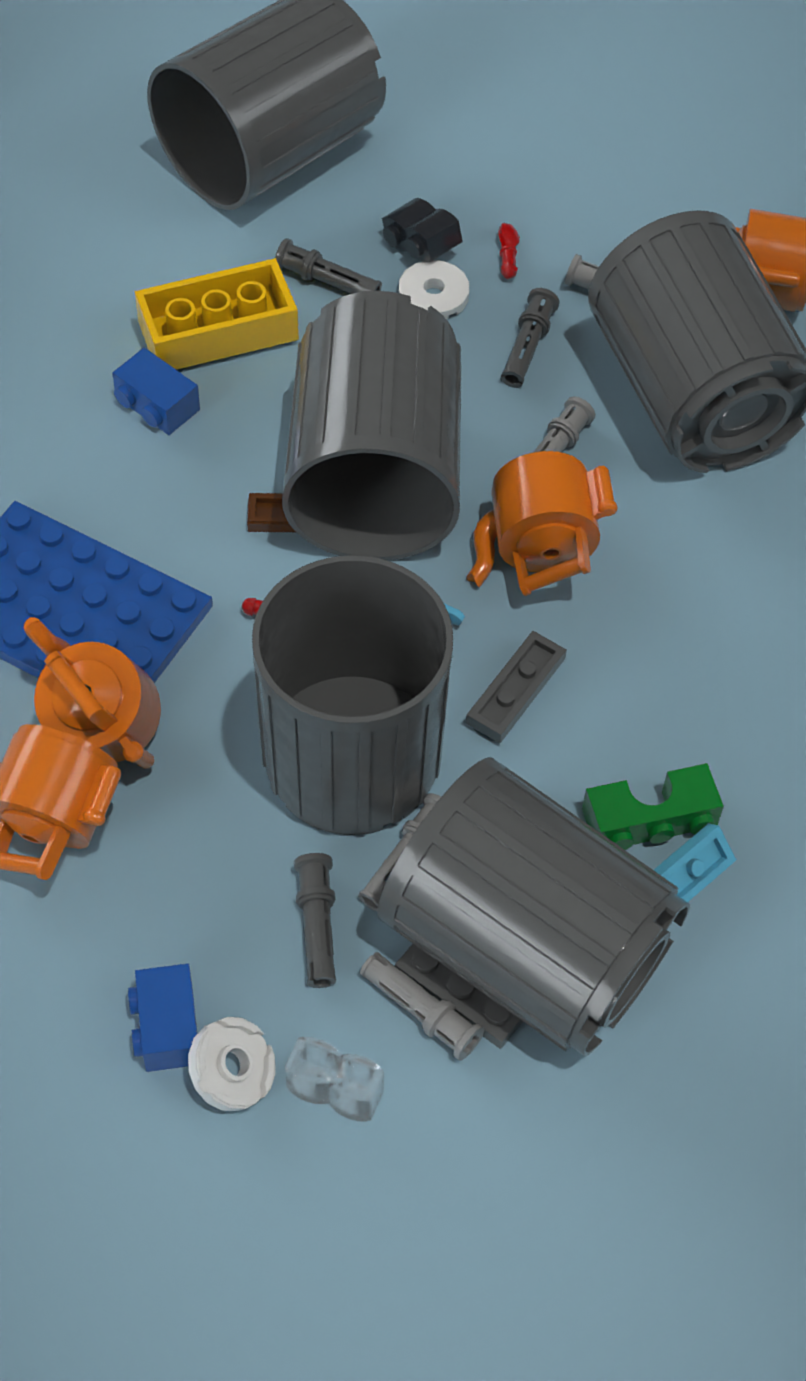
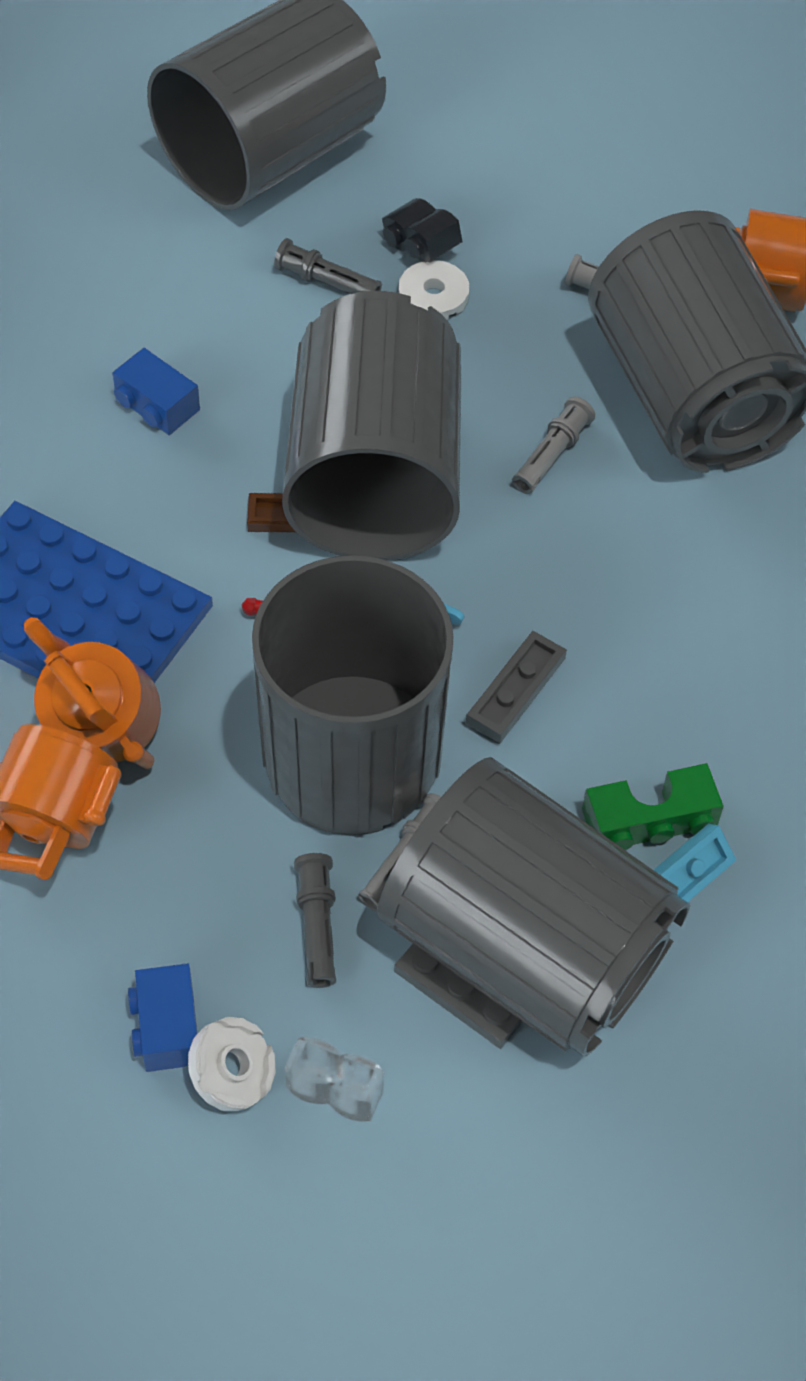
yellow brick [134,258,299,370] -> none
light grey pin [360,952,485,1061] -> none
orange piece [466,451,618,596] -> none
red piece [498,223,520,279] -> none
dark grey pin [501,288,560,388] -> none

